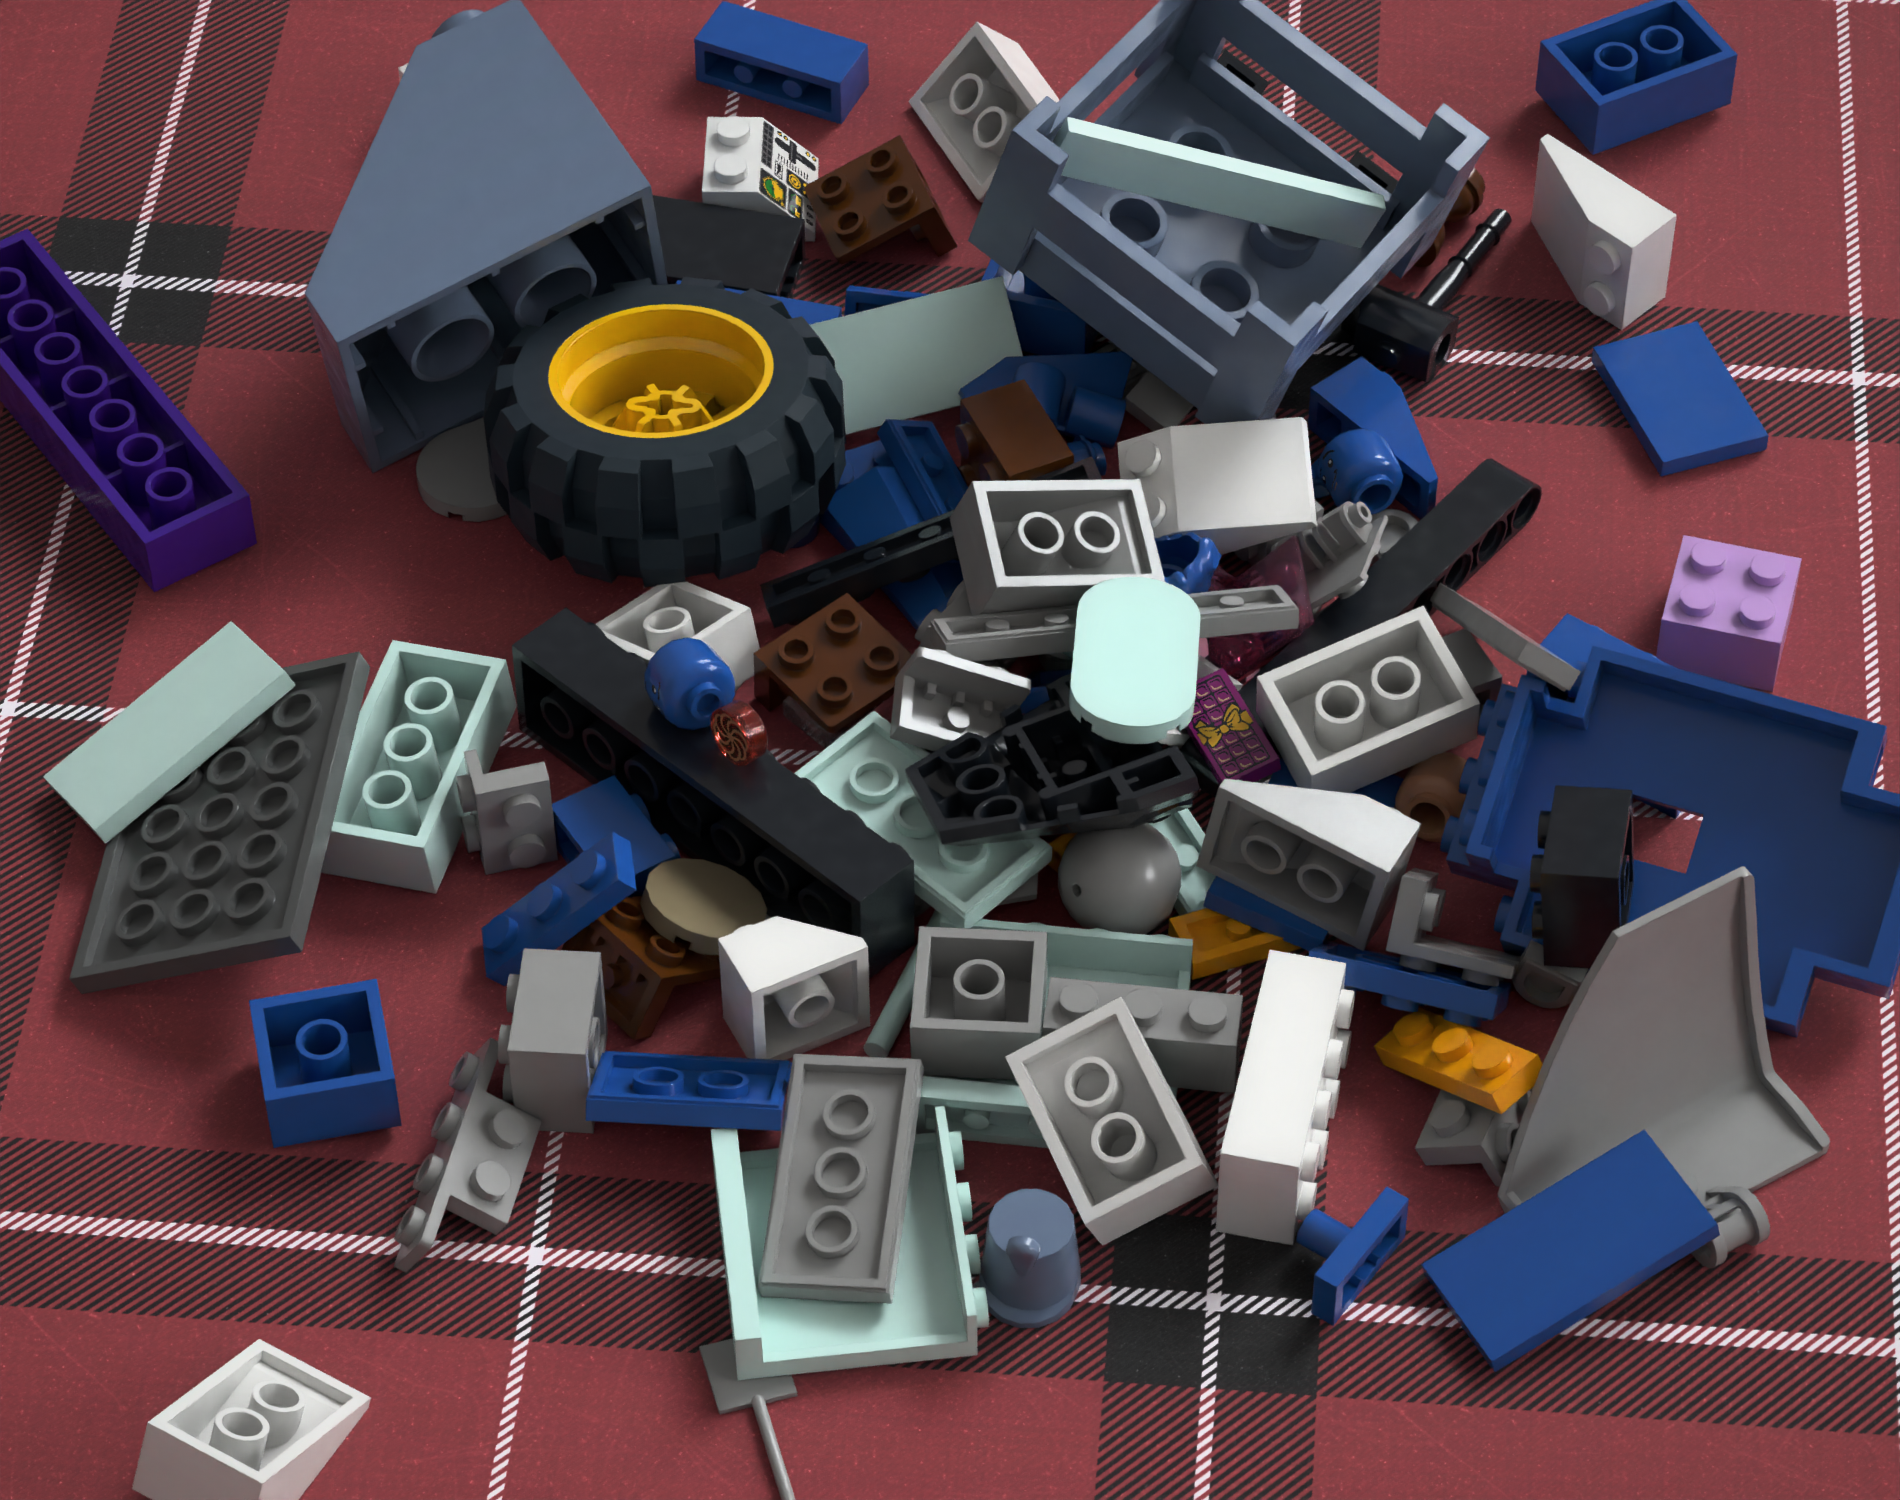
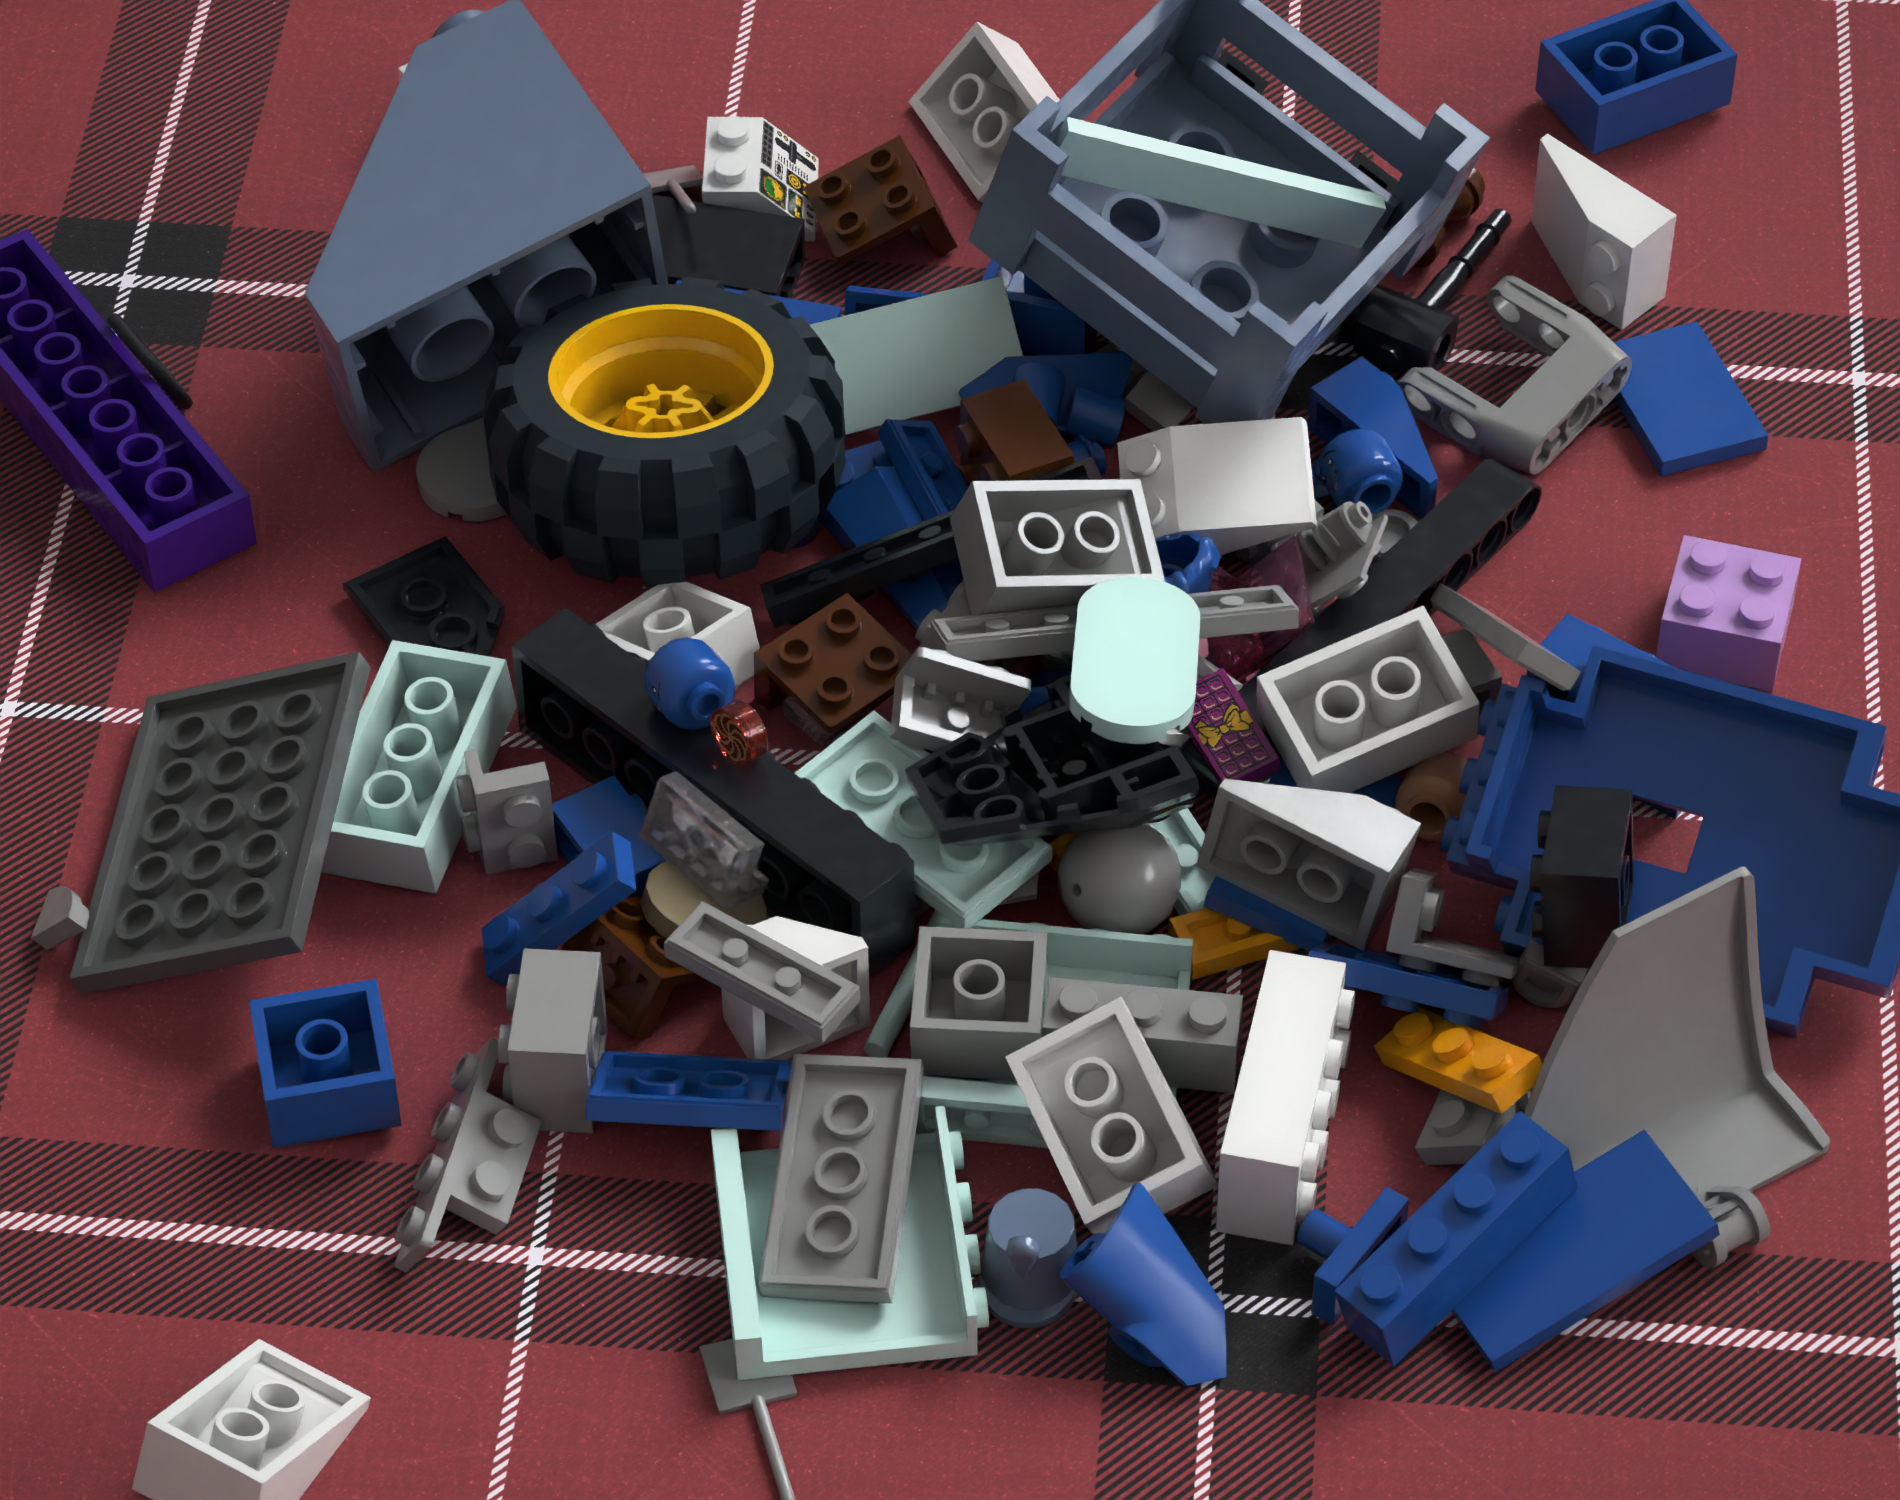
light aqua tile [43,621,296,844] -> none
blue brick [694,1,869,124] -> none
none -> light grey tile [31,886,89,950]
none -> black tyre [107,313,193,409]
none -> black tile [343,536,505,657]
none -> clear bracket [639,771,769,909]
none -> light grey piece [643,165,703,214]
none -> light grey tile [664,901,861,1043]
none -> blue panel [1060,1183,1227,1386]
none -> blue brick [1335,1111,1578,1367]
none -> light grey connector [1396,275,1632,475]

